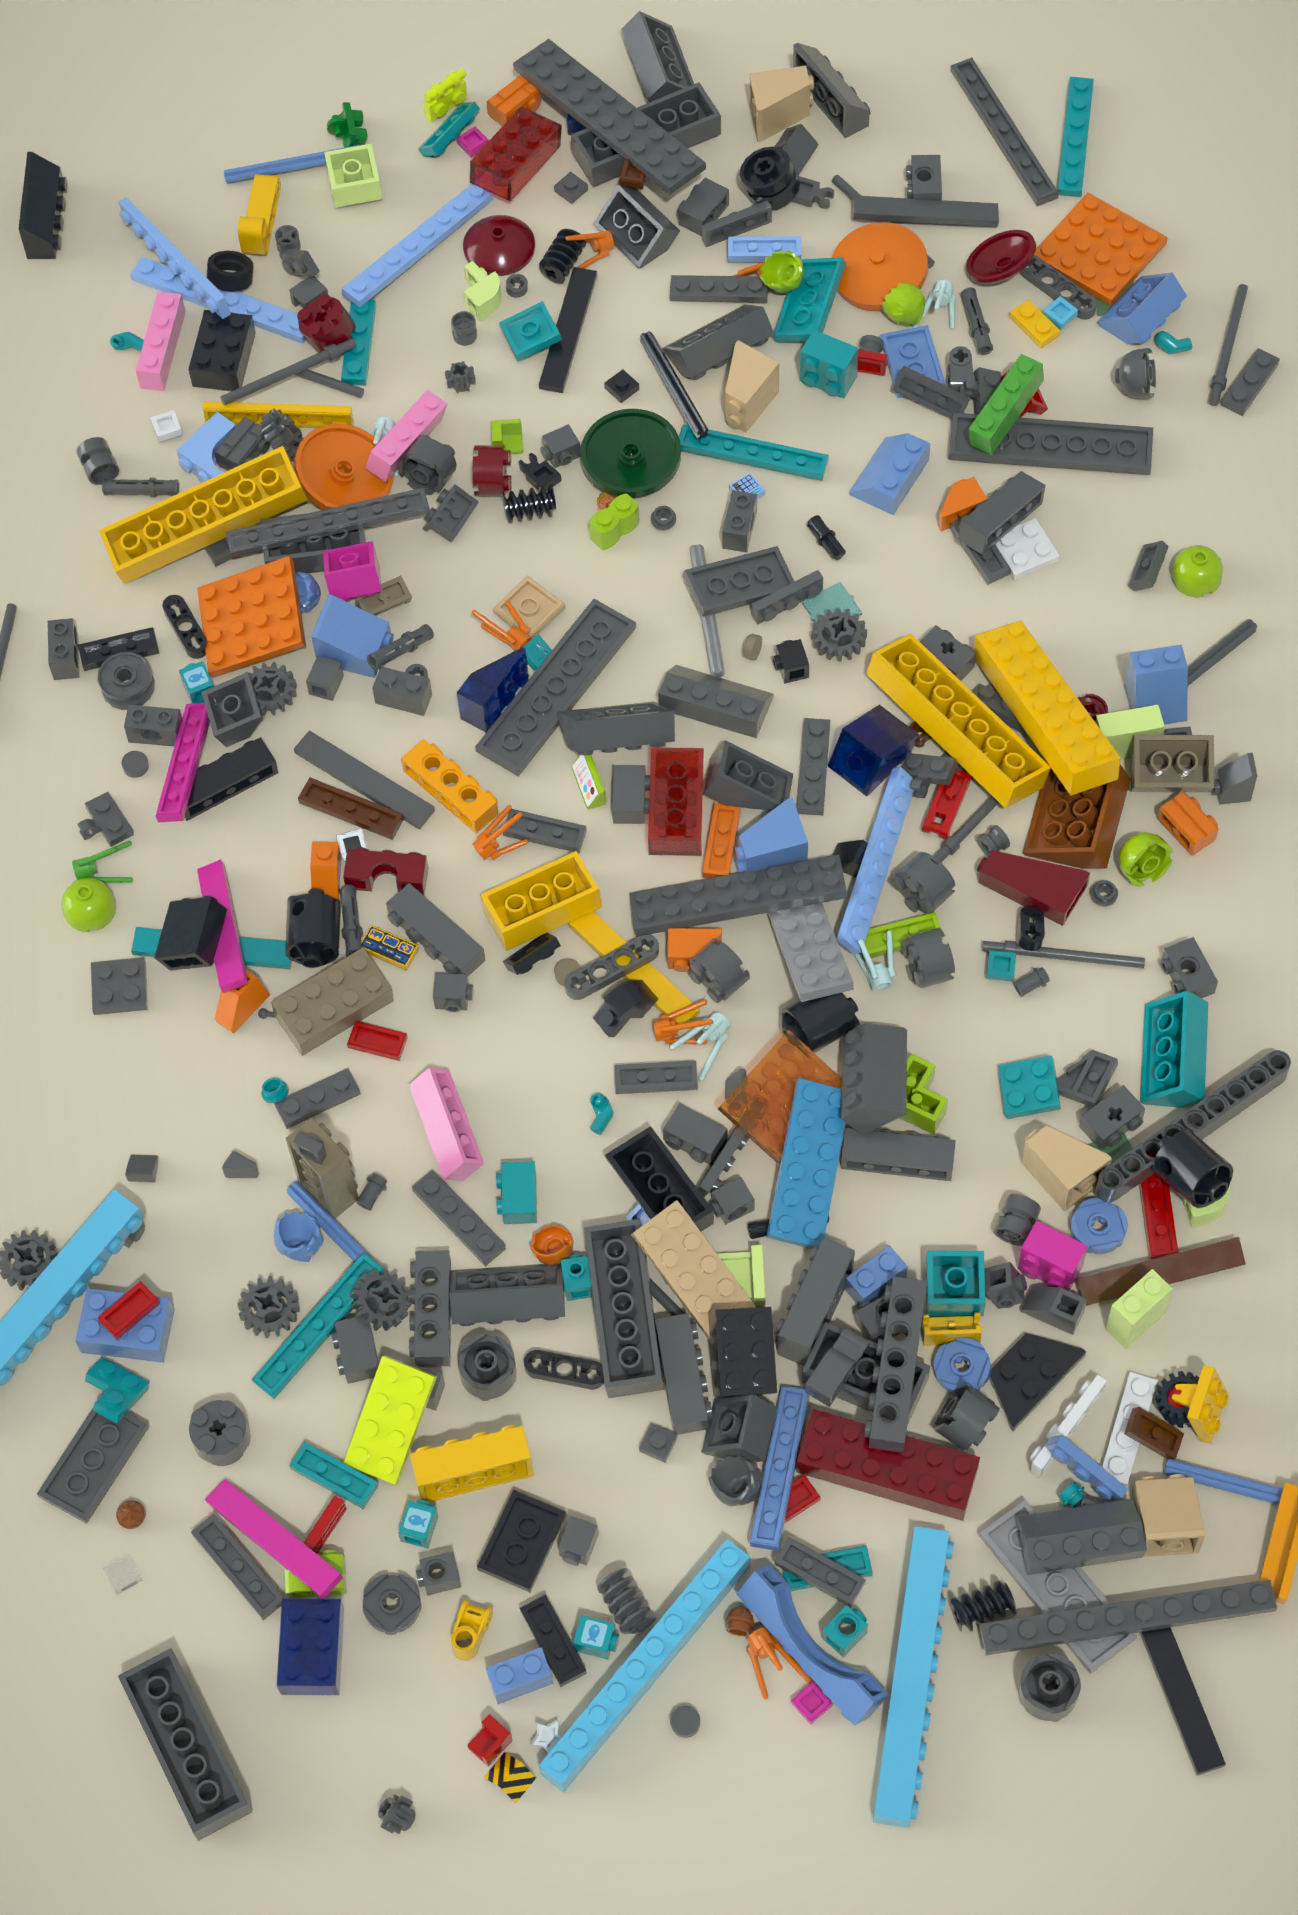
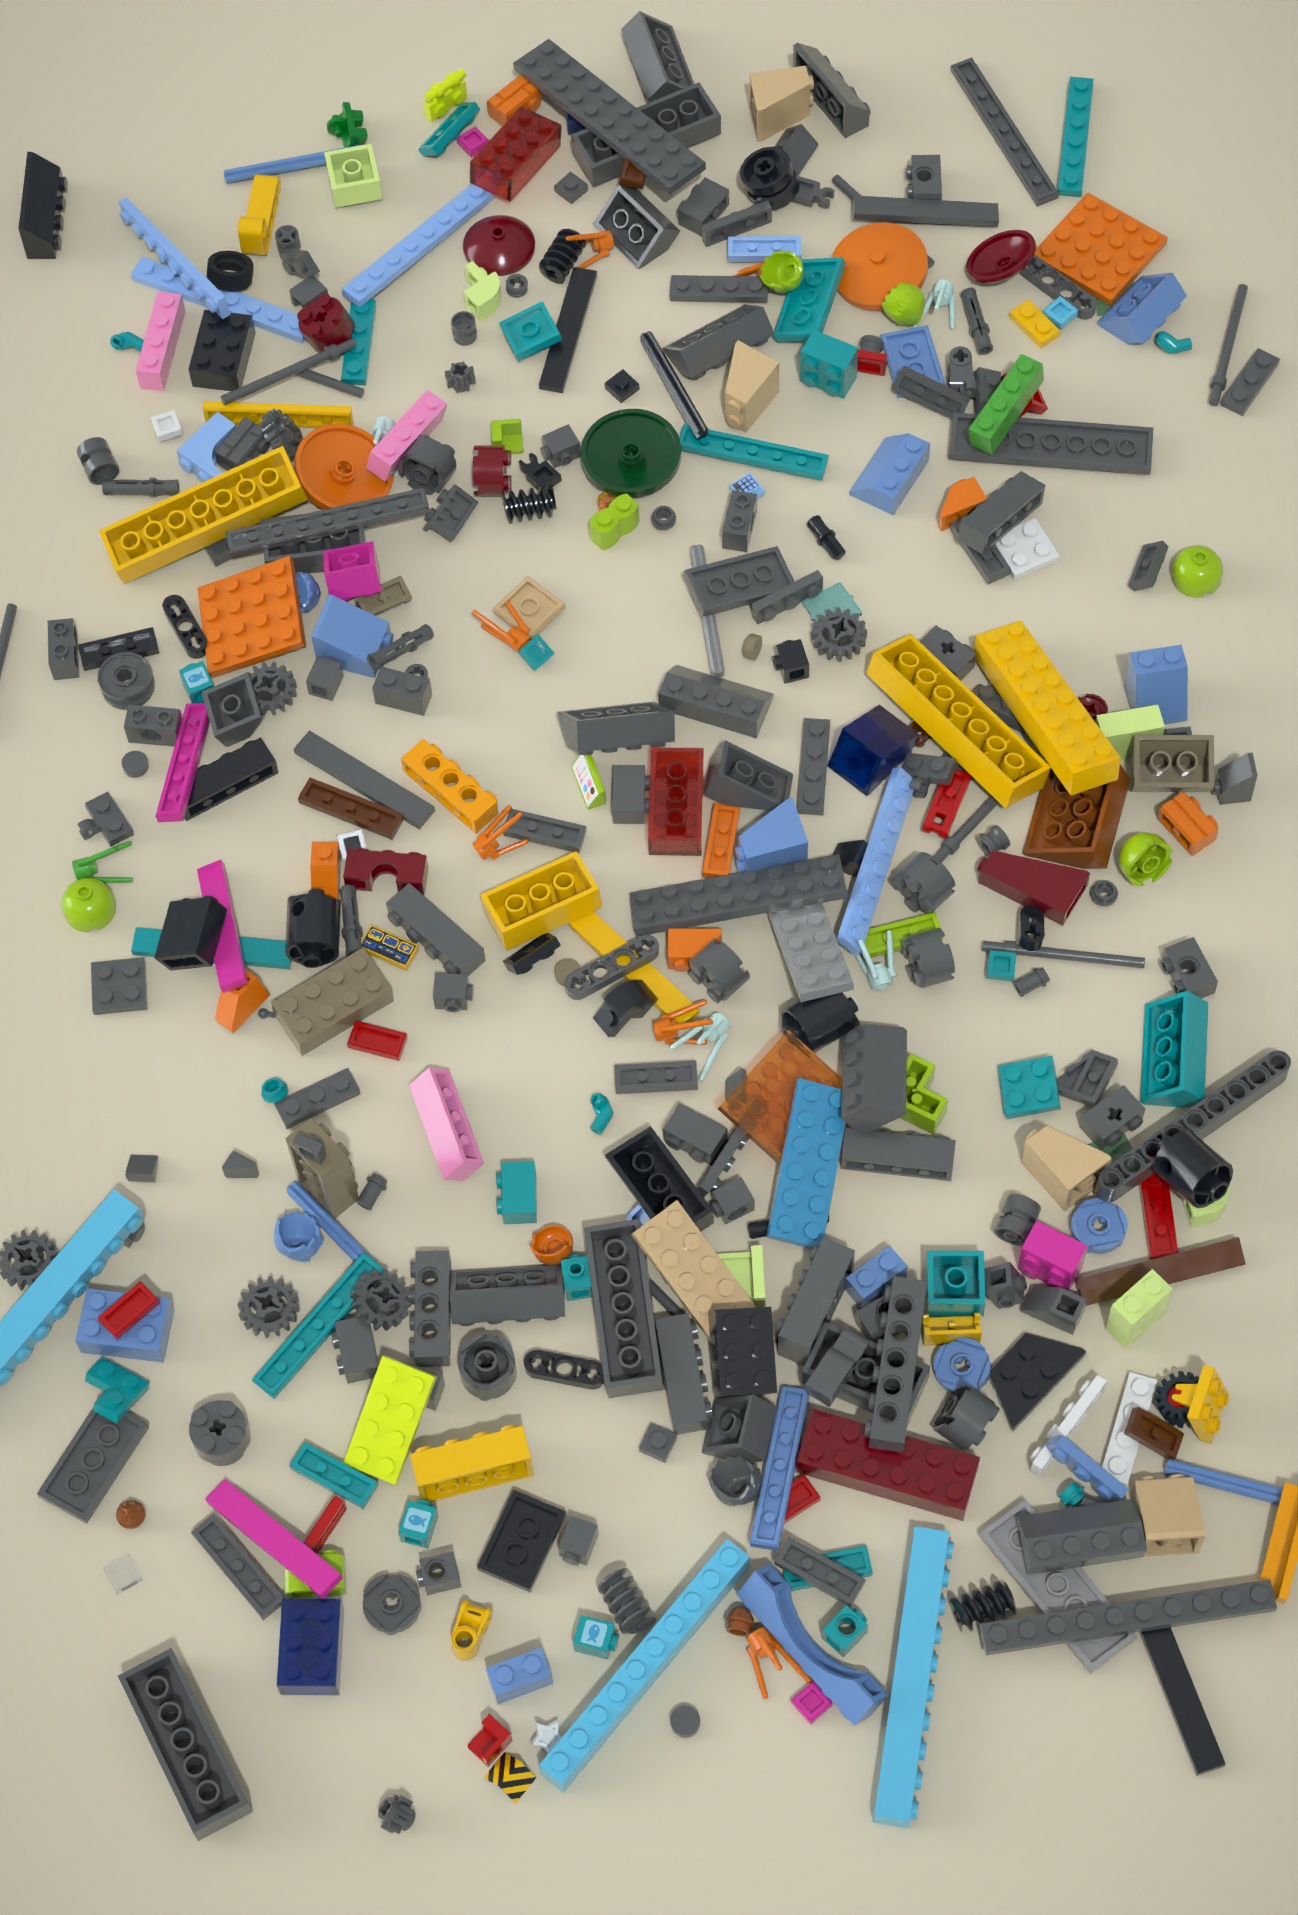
dark grey plate [412,1170,506,1267] -> none
clear blue slope [457,647,529,733] -> none
dark grey plate [475,599,636,777] -> none
black plate [520,1594,587,1687] -> none
dark grey brick [1019,1653,1081,1722] -> none
dark grey cylinder [1115,348,1156,399] -> none
dark grey axle [1188,619,1257,686] -> none

